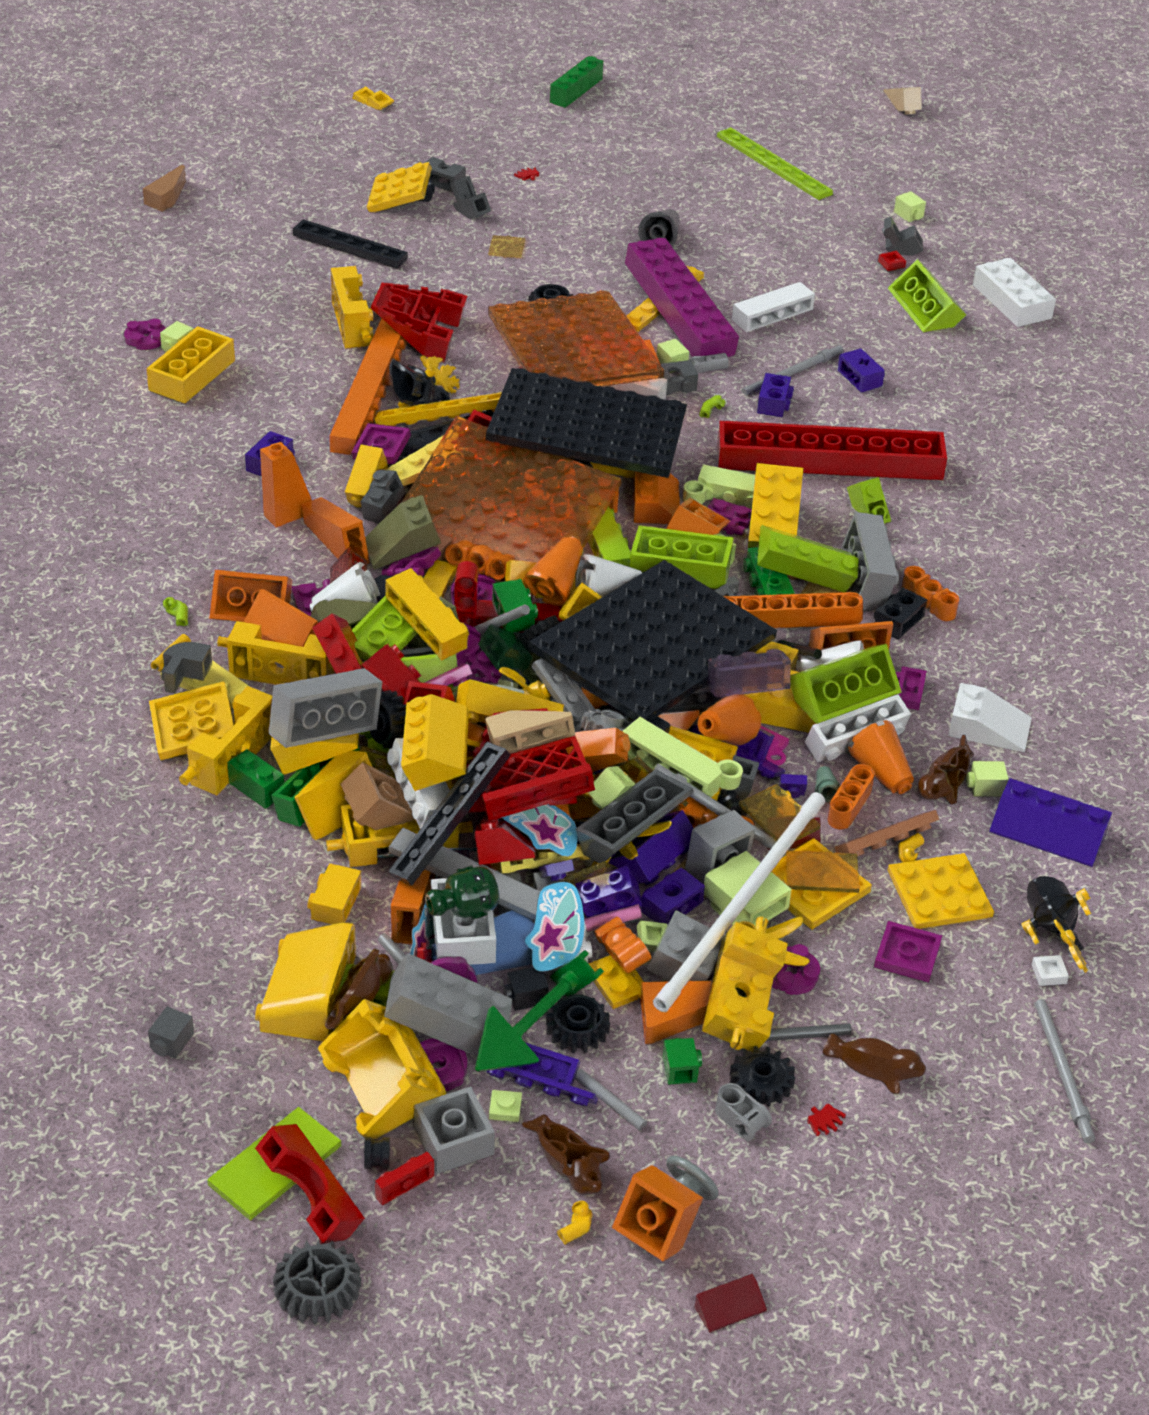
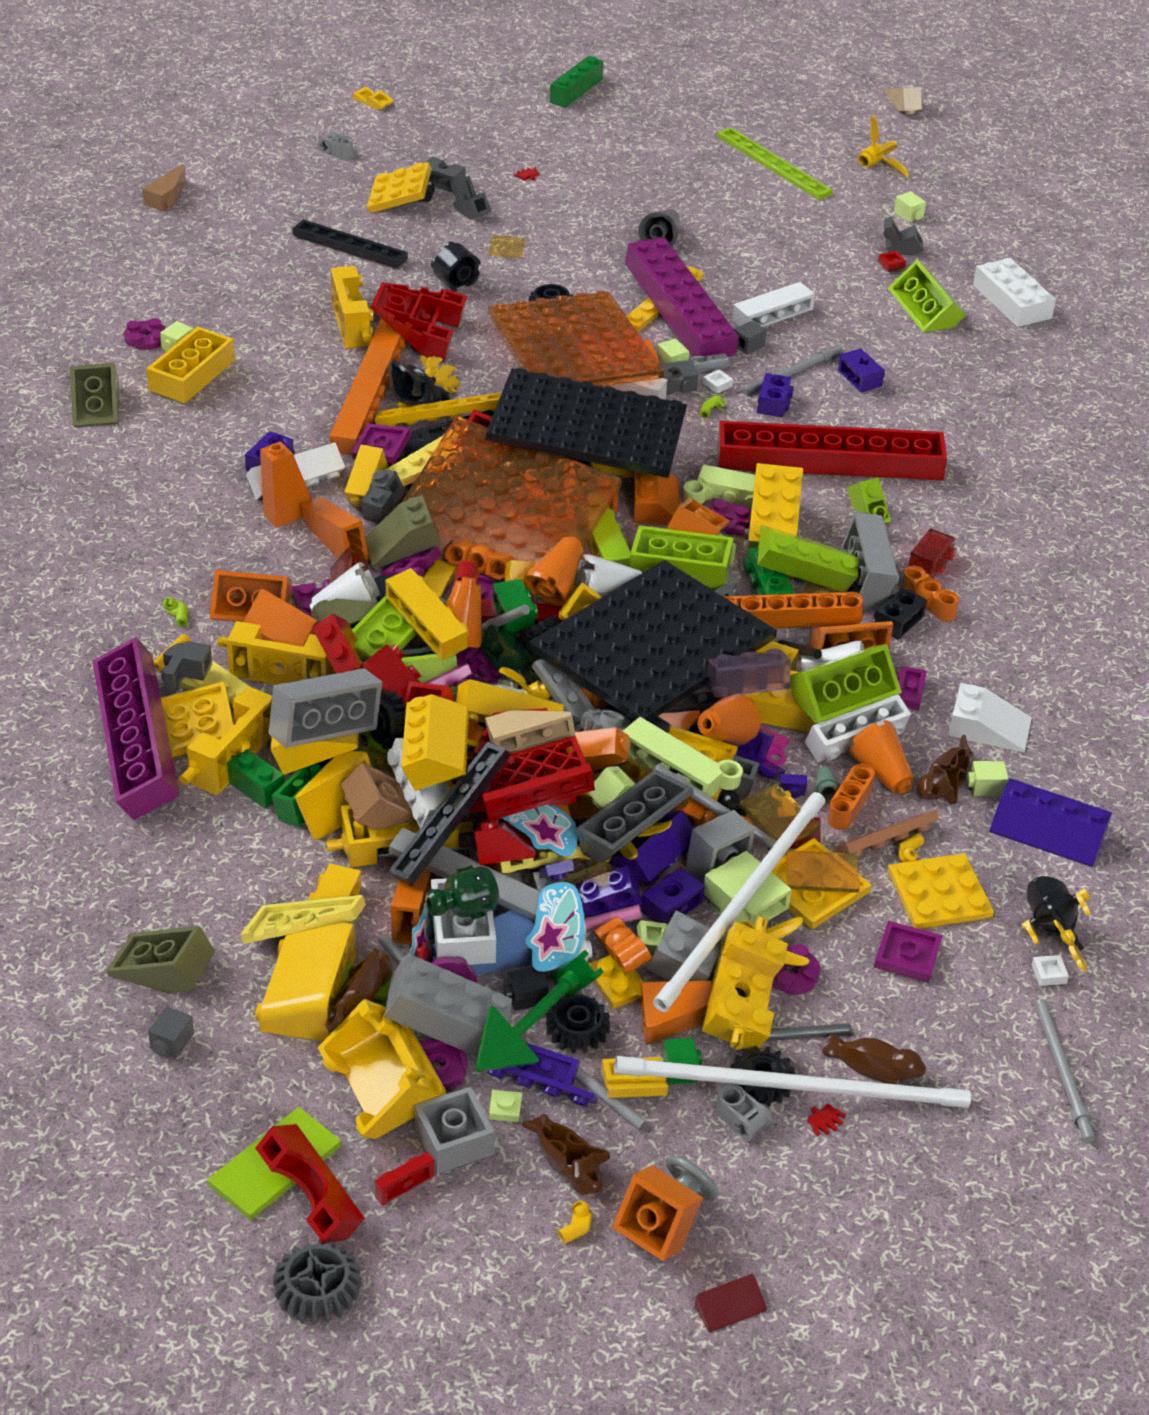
black wheel [364,1137,390,1169] -> none
none -> olive slope [70,363,119,427]
none -> magenta brick [92,637,180,820]
none -> olive slope [106,926,215,993]
none -> light yellow wing [240,895,366,944]
none -> white brick [246,442,345,499]
none -> light grey piece [318,131,354,160]
none -> black brick [431,242,481,291]
none -> orange cone [445,576,482,648]
none -> yellow plate [601,1057,668,1098]
none -> white piece [614,1056,971,1108]
none -> white plate [702,370,734,394]
none -> dark grey brick [734,321,767,354]
none -> yellow plant [858,115,909,178]
none -> clear red brick [908,528,957,579]

